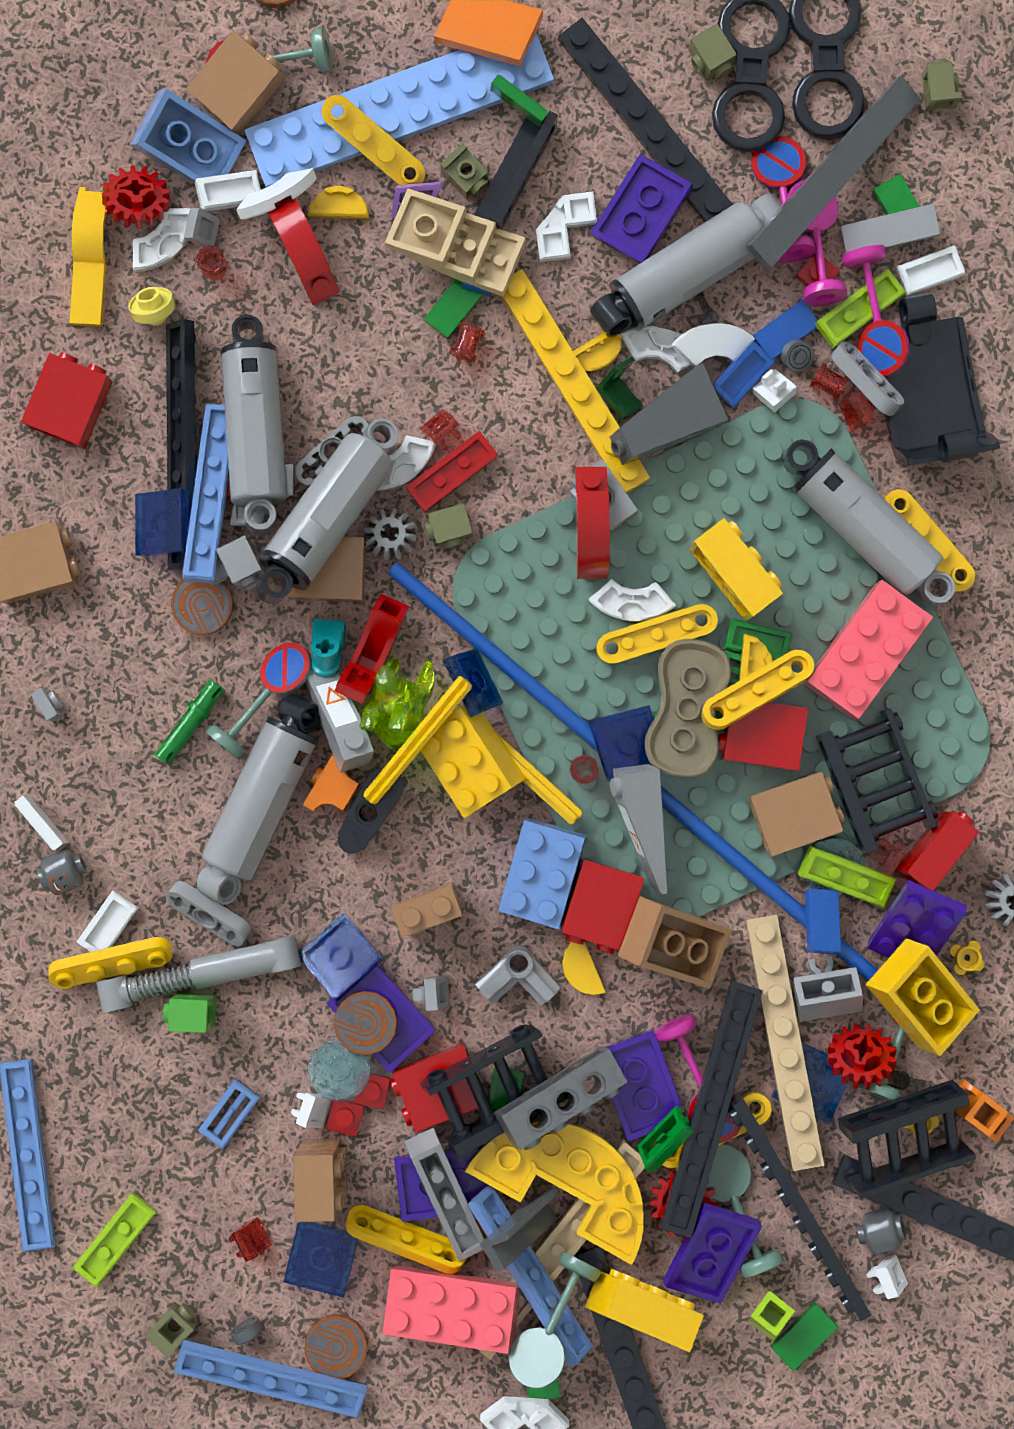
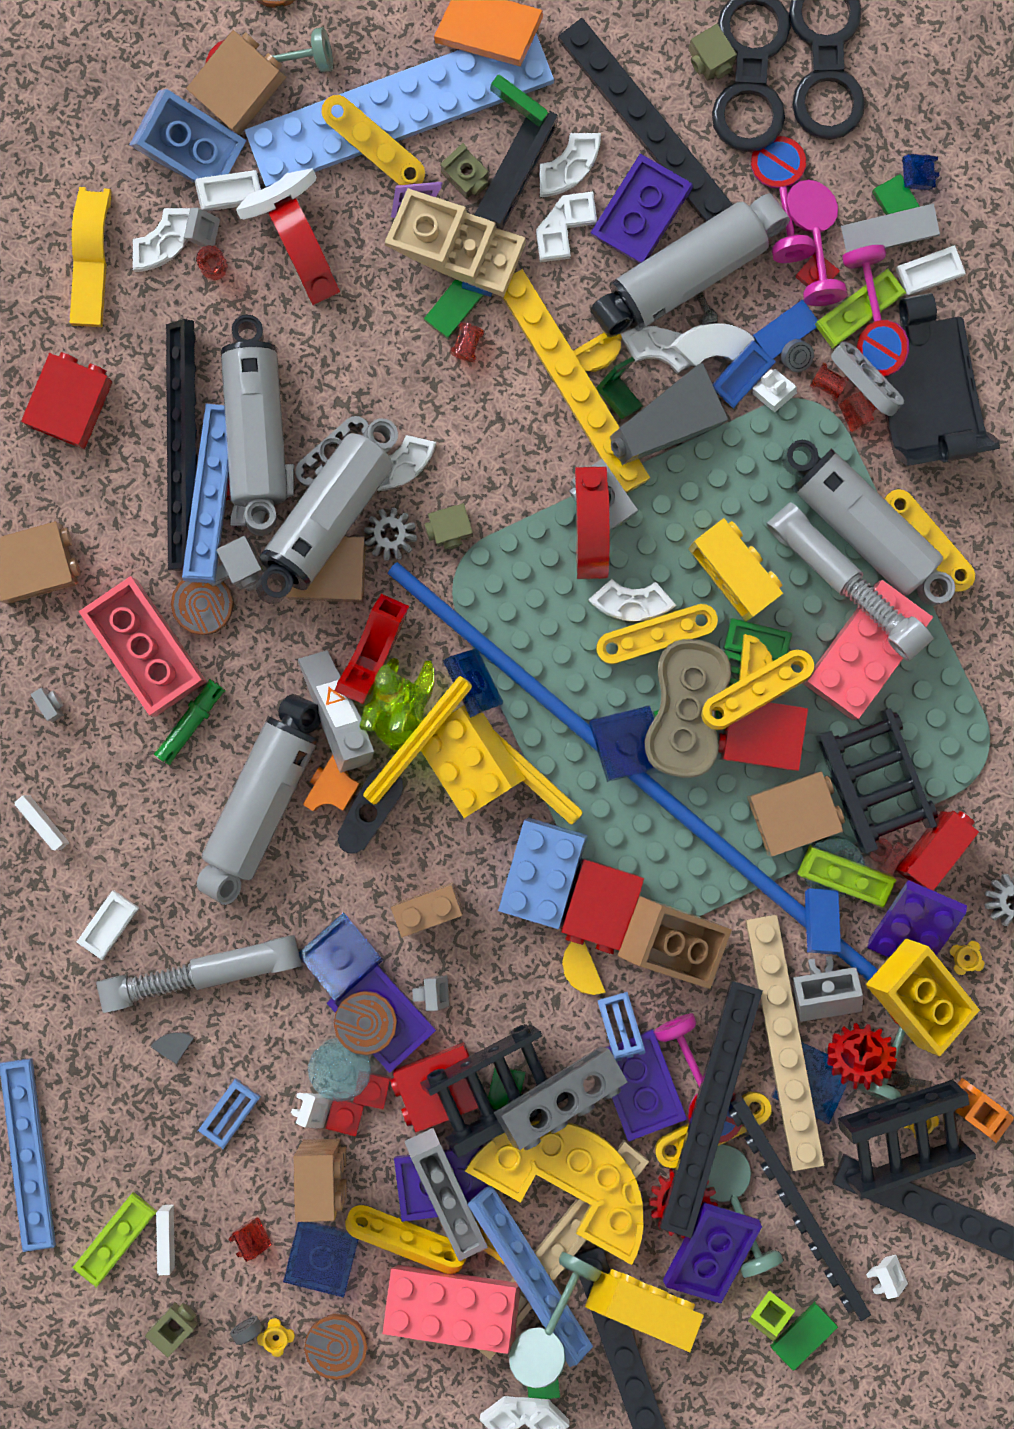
dark grey head [37,850,87,895] -> none
yellow plate [48,937,173,989] -> none
red gear [101,165,170,229] -> none
light yellow plate [128,287,175,326] -> none
clear blue tile [135,488,189,557] -> none
bright green brick [163,993,217,1033] -> none
light grey beam [166,881,251,946] -> none
medium blue tile [174,1340,367,1418] -> none
piece [206,643,312,759] -> none
yellow tile [307,186,369,219] -> none
teal piece [311,618,346,678] -> none
red plate [406,431,498,513] -> none
clear red tile [419,409,461,450] -> none
light grey piece [475,945,561,1006] -> none
dark grey panel [480,1186,560,1272] -> none
clear red bush [570,755,599,784] -> none
light grey slope [610,764,667,894] -> none
green tile [637,1106,694,1173] -> none
dark grey tile [746,75,921,270] -> none
dark grey head [857,1209,906,1254] -> none
olive brick [921,59,962,111] -> none
none -> coral brick [78,576,207,717]
none -> dark grey tile [151,1032,195,1064]
none -> white tile [156,1205,175,1275]
none -> yellow plate [257,1318,295,1357]
none -> white tile [540,133,601,197]
none -> medium blue tile [597,992,645,1062]
none -> light grey piece [766,502,933,662]
none -> clear blue tile [902,154,940,190]

